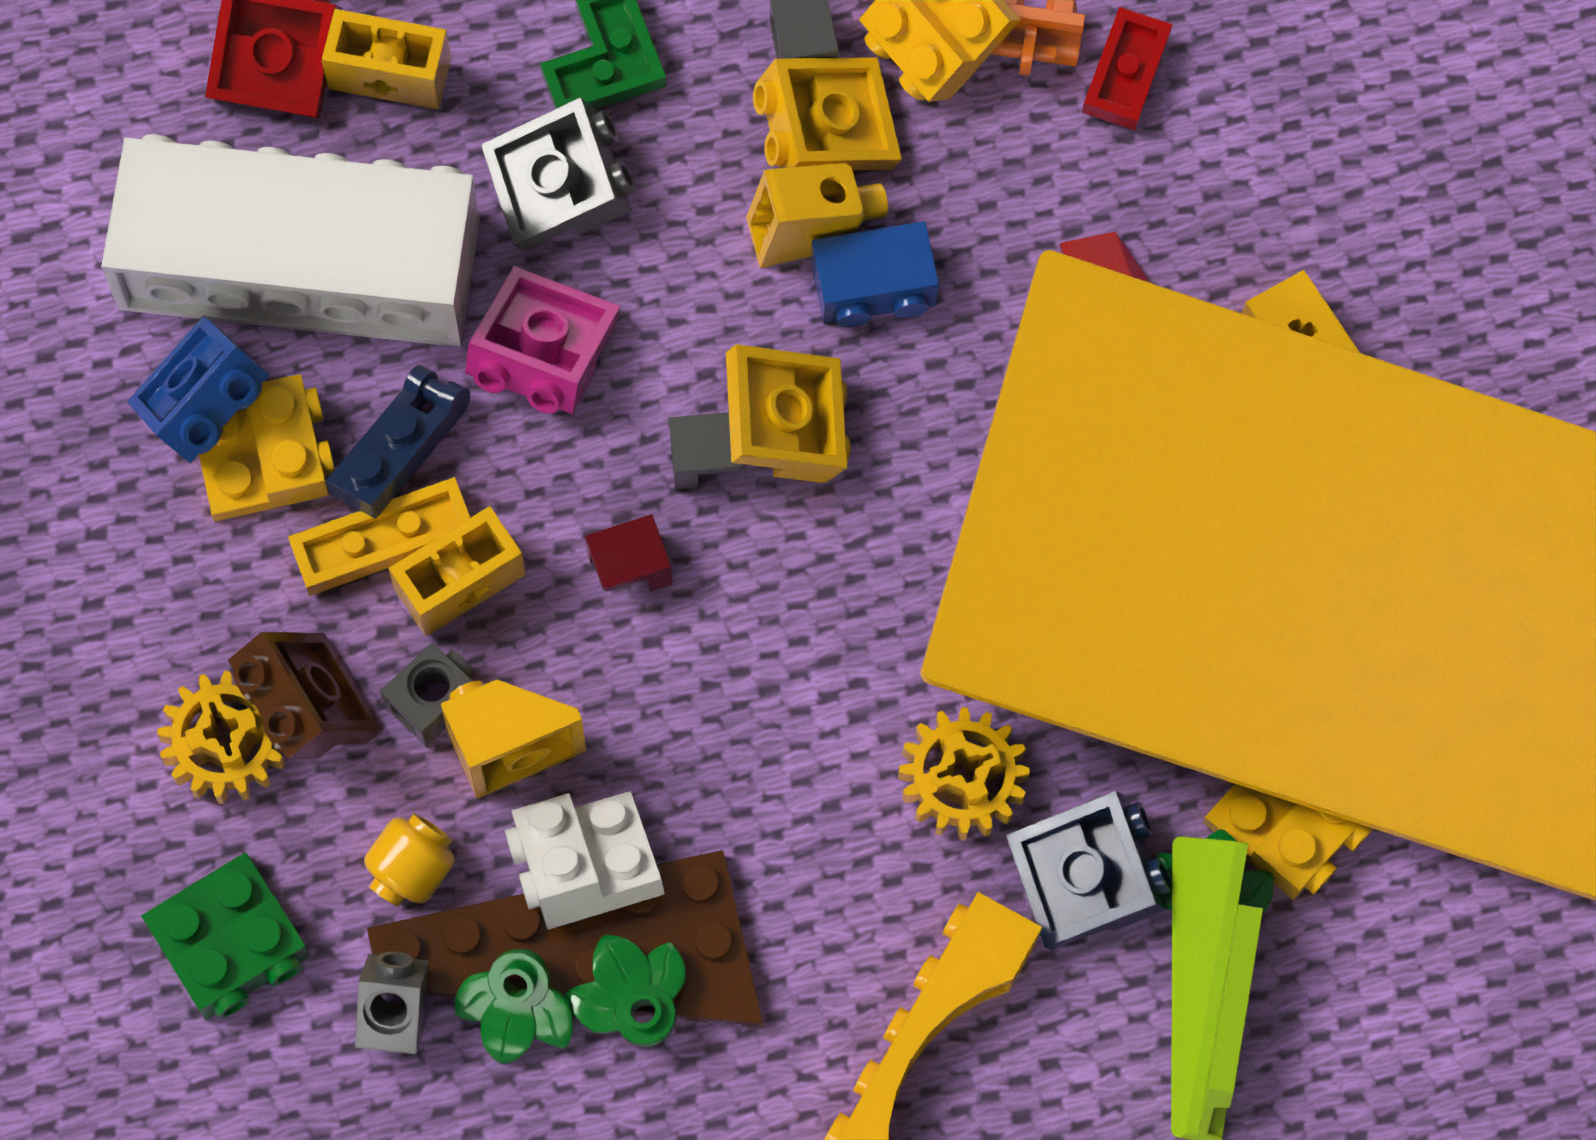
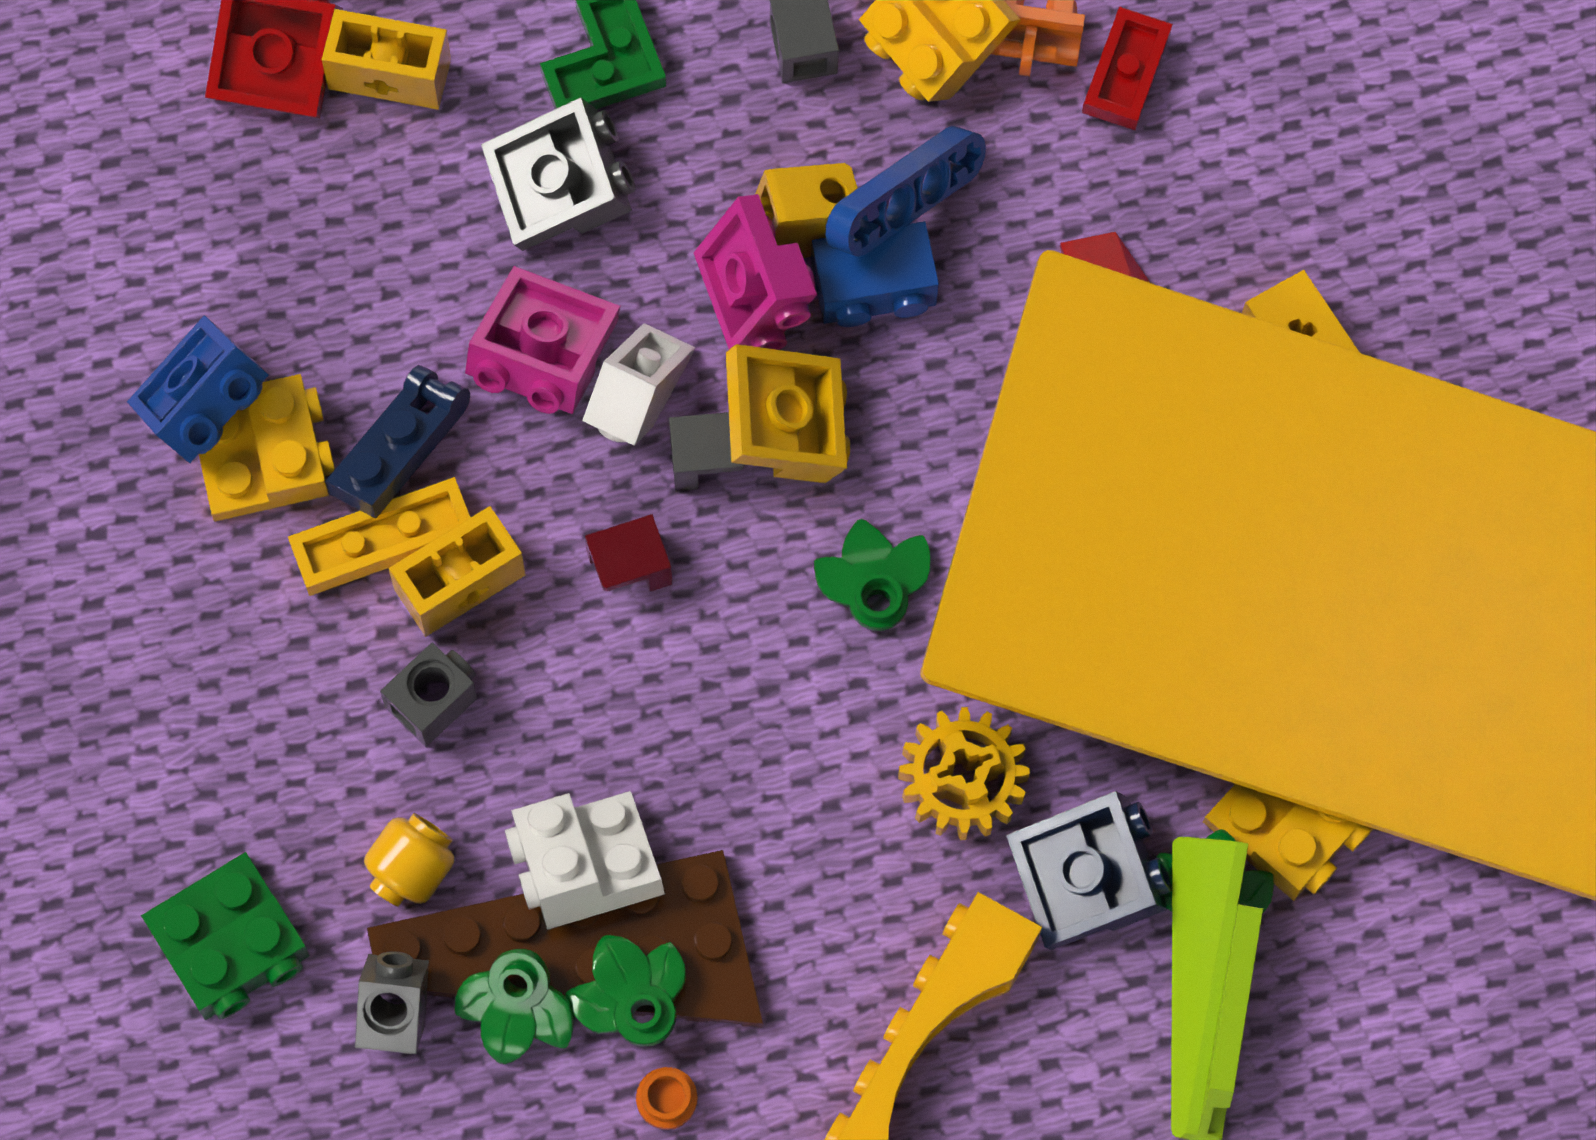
white brick [101,134,480,347] -> none
yellow gear [157,671,285,804] -> none
reddish brown plate [228,632,384,760] -> none
yellow slope [440,679,586,799] -> none
yellow plate [753,58,902,171] -> none
none -> white slope [582,323,695,446]
none -> orange plate [636,1067,698,1130]
none -> dark pink plate [694,194,817,350]
none -> green plate [814,519,931,631]
none -> blue beam [825,126,986,257]

